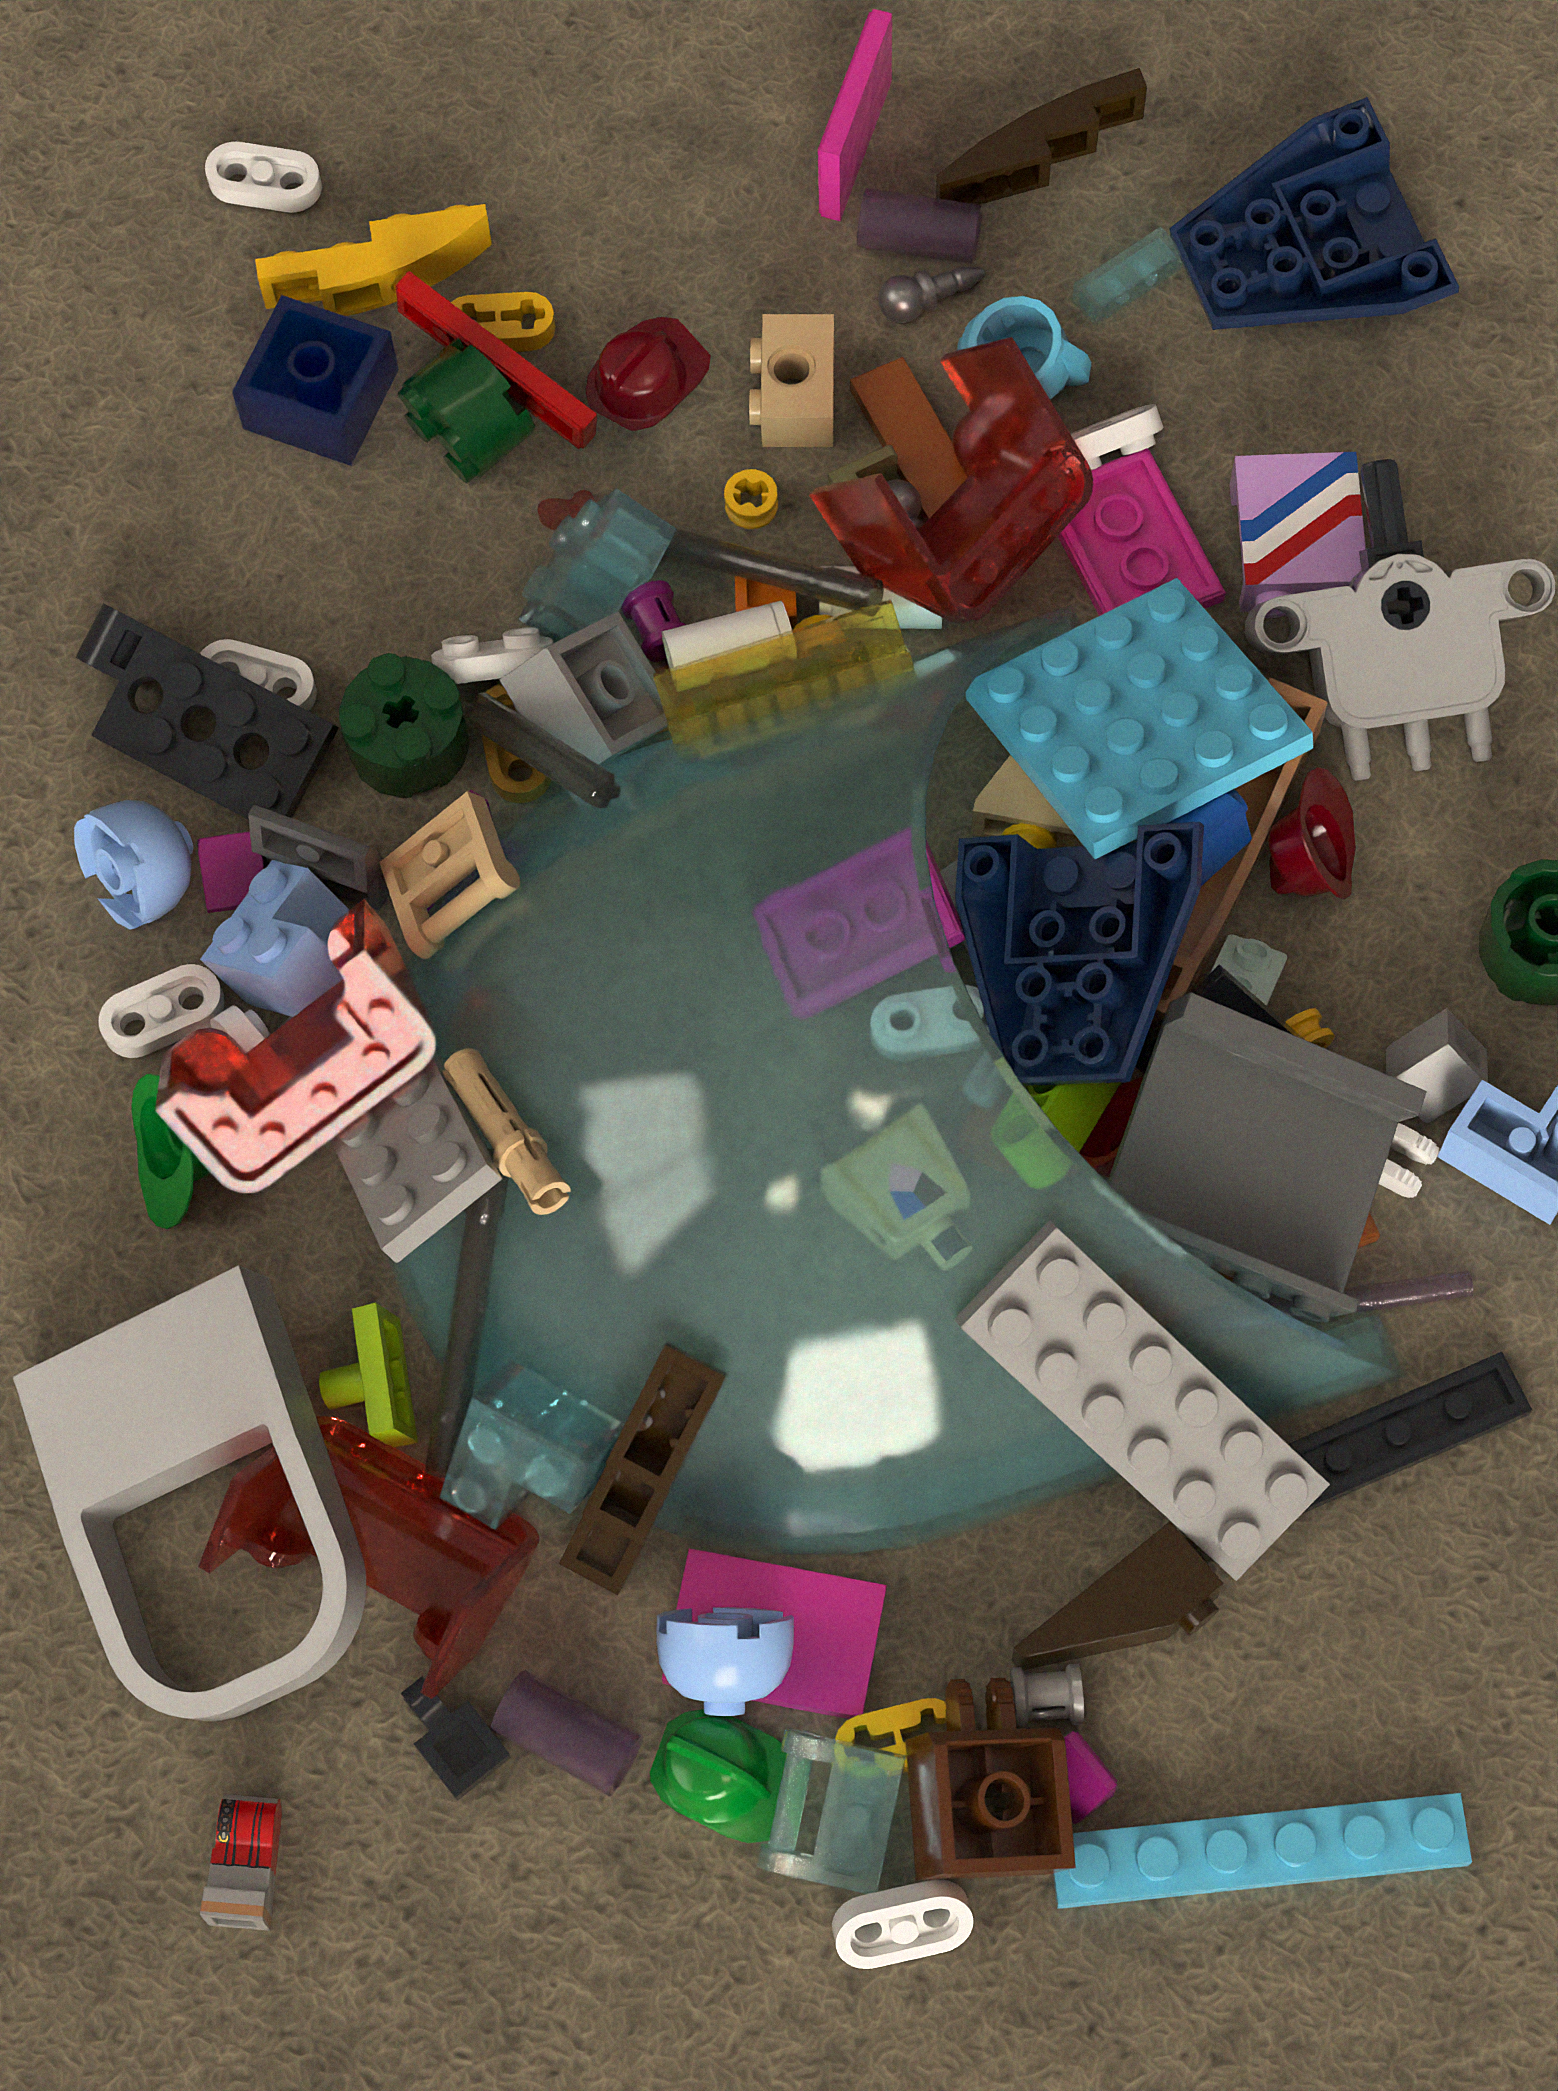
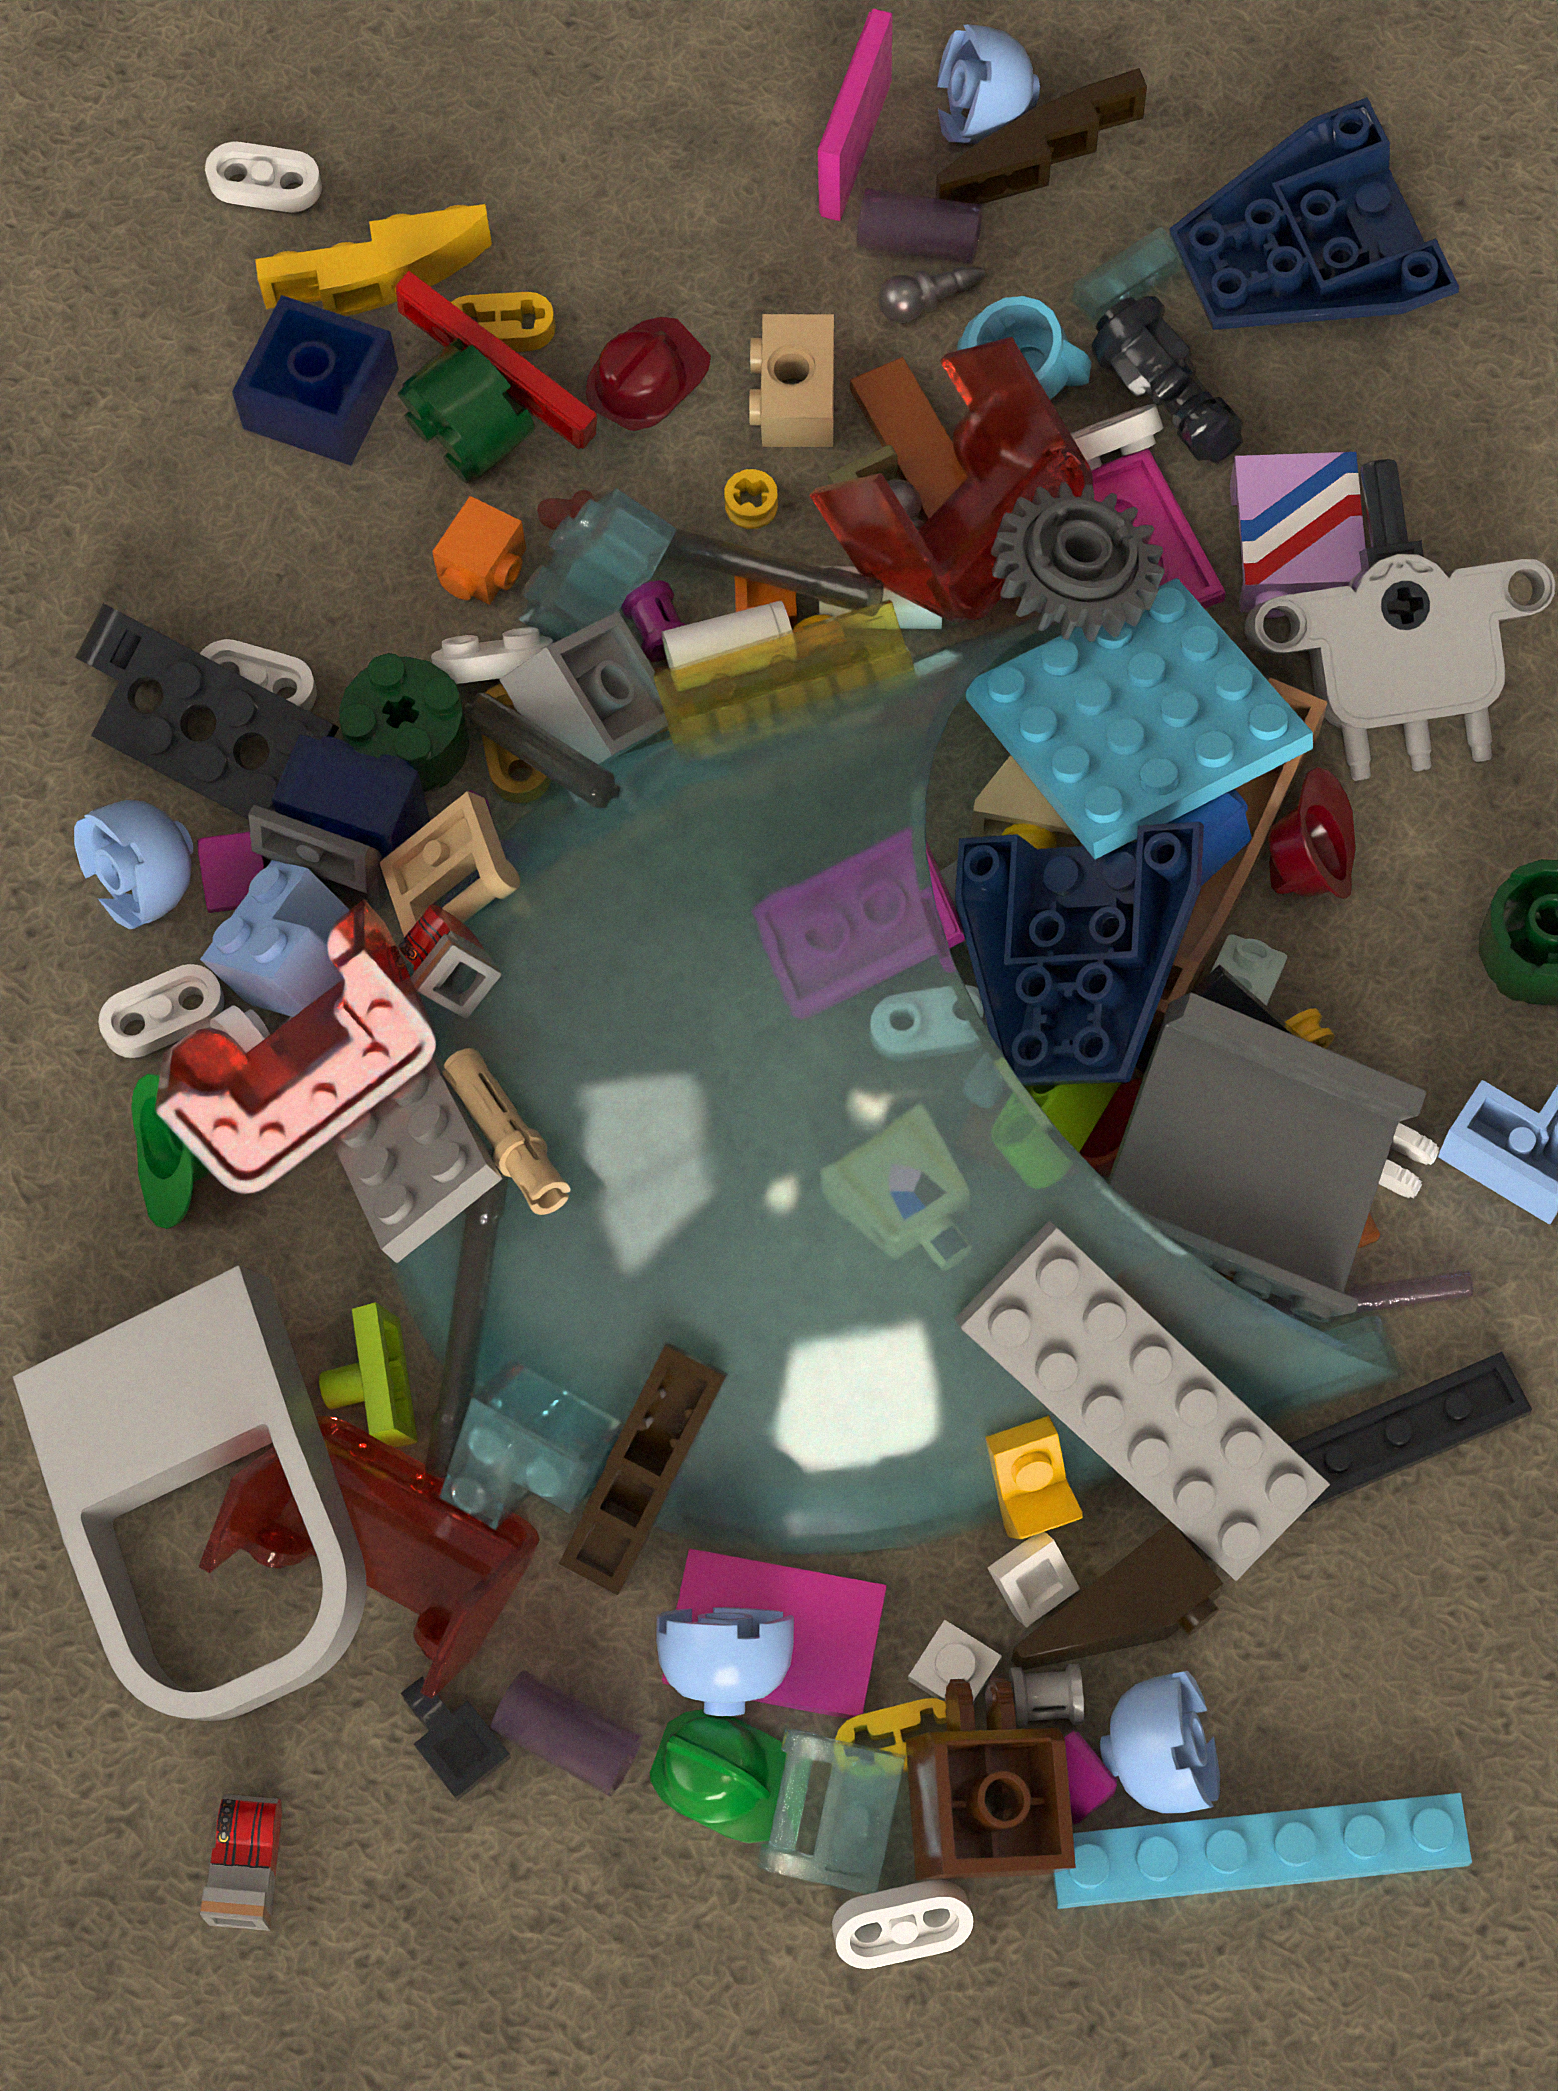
light grey panel [1386,1008,1488,1123] -> none
none -> clear blue brick [271,734,431,859]
none -> light grey leg [398,904,502,1019]
none -> orange brick [432,496,527,605]
none -> white plate [908,1620,1002,1704]
none -> light blue cylinder [937,24,1040,144]
none -> yellow slope [985,1416,1083,1539]
none -> white plate [988,1532,1080,1628]
none -> dark grey gear [991,482,1165,642]
none -> black animal [1091,296,1244,464]
none -> light blue cylinder [1100,1671,1220,1813]

